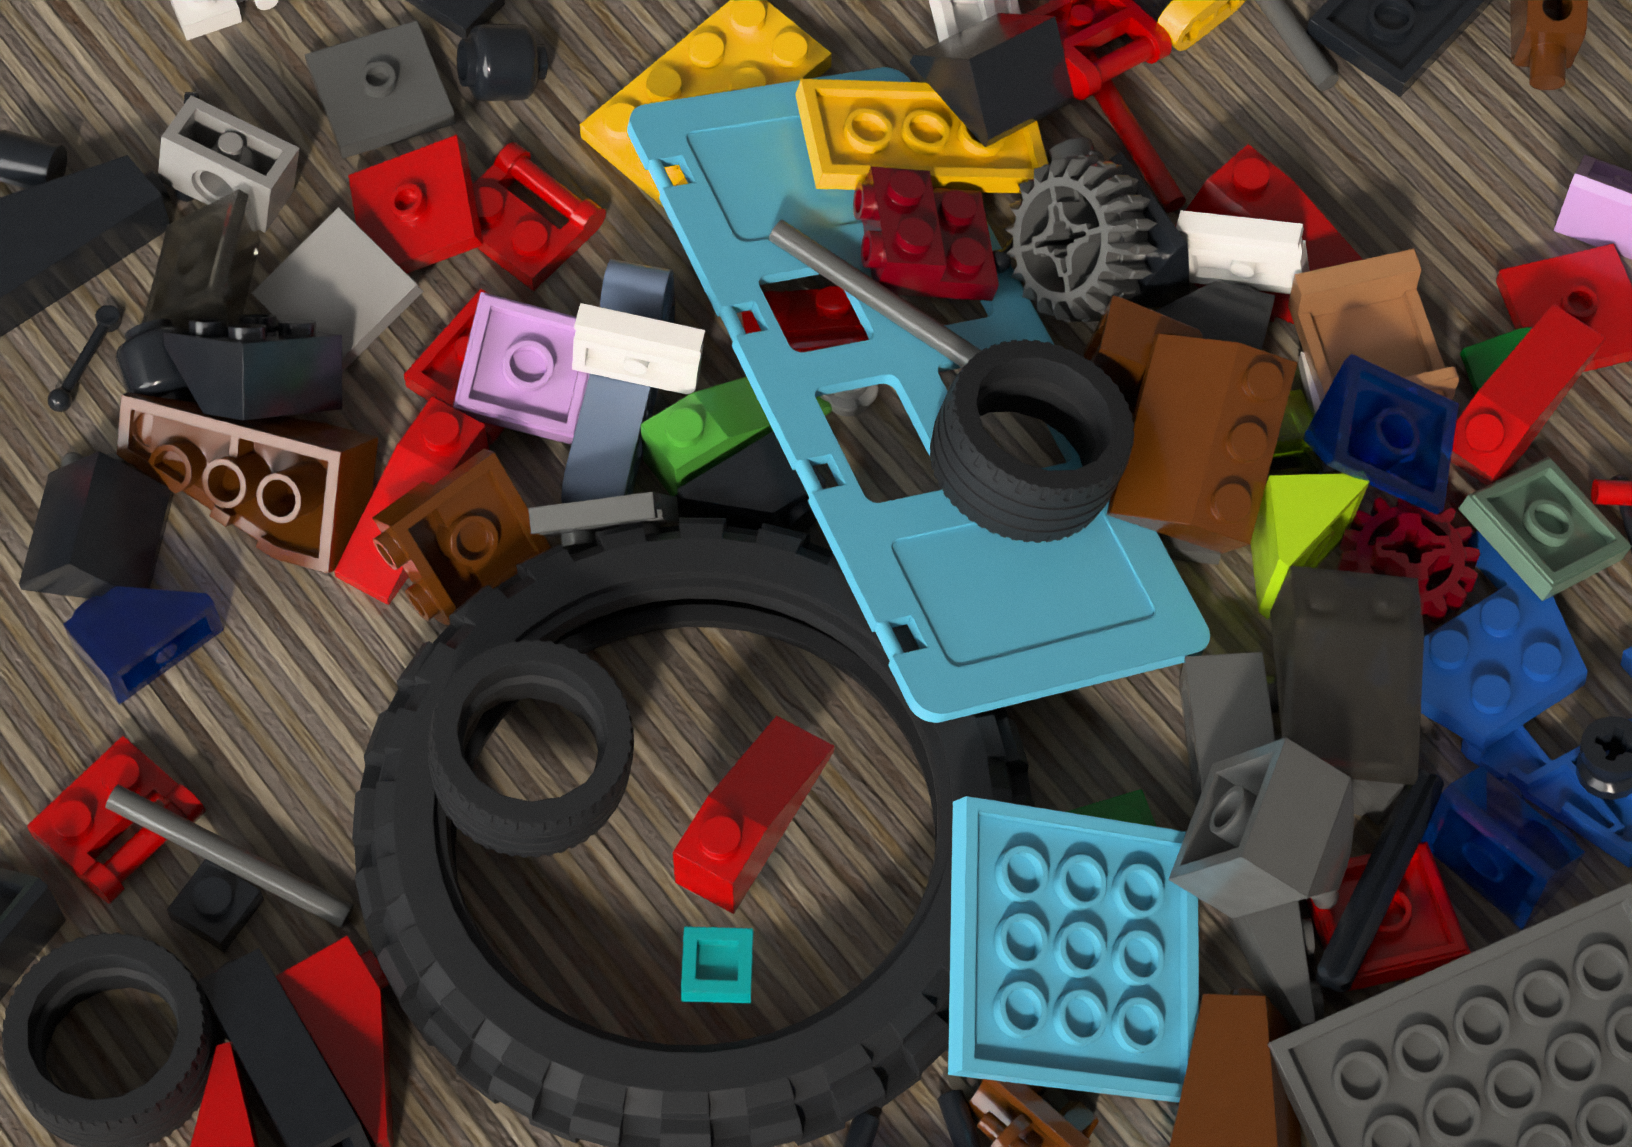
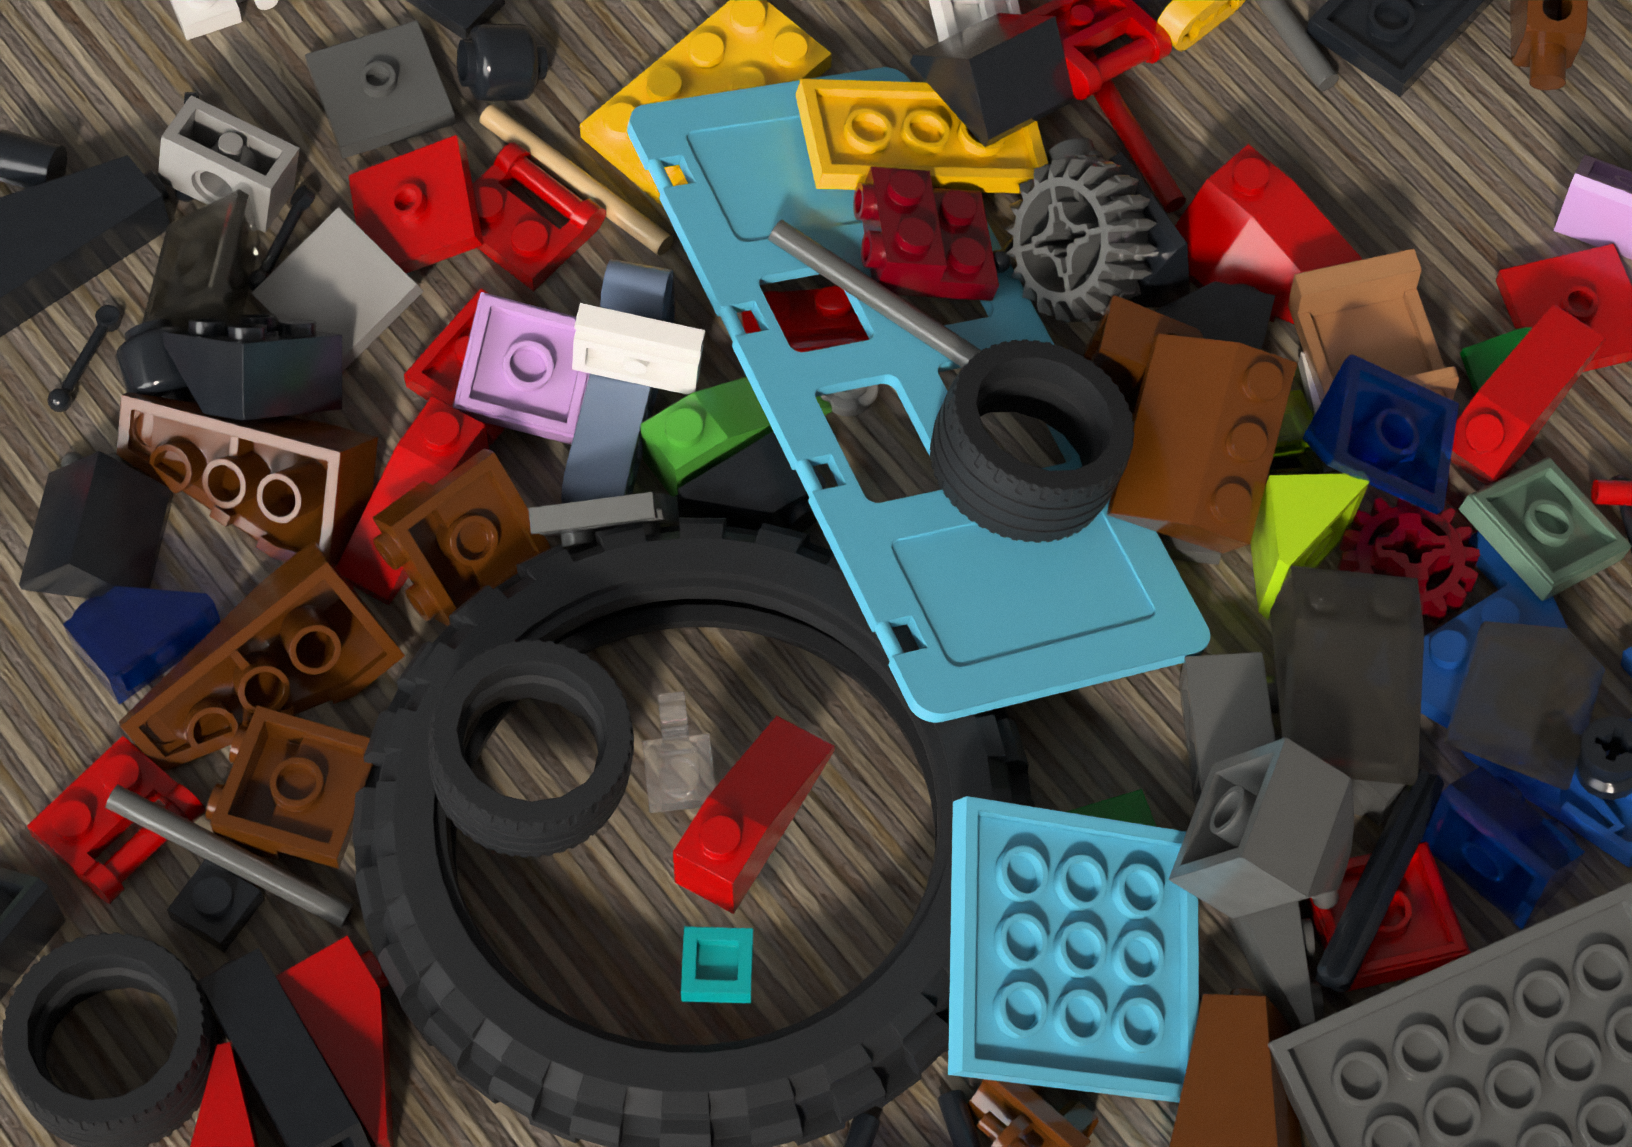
white plate [1176,210,1310,294] -> none
none -> reddish brown wedge [119,540,405,771]
none -> reddish brown plate [206,706,373,869]
none -> black hinge [247,185,315,291]
none -> tan bar [480,104,673,256]
none -> clear plate [642,692,715,813]
none -> clear smoke slope [1443,621,1605,790]

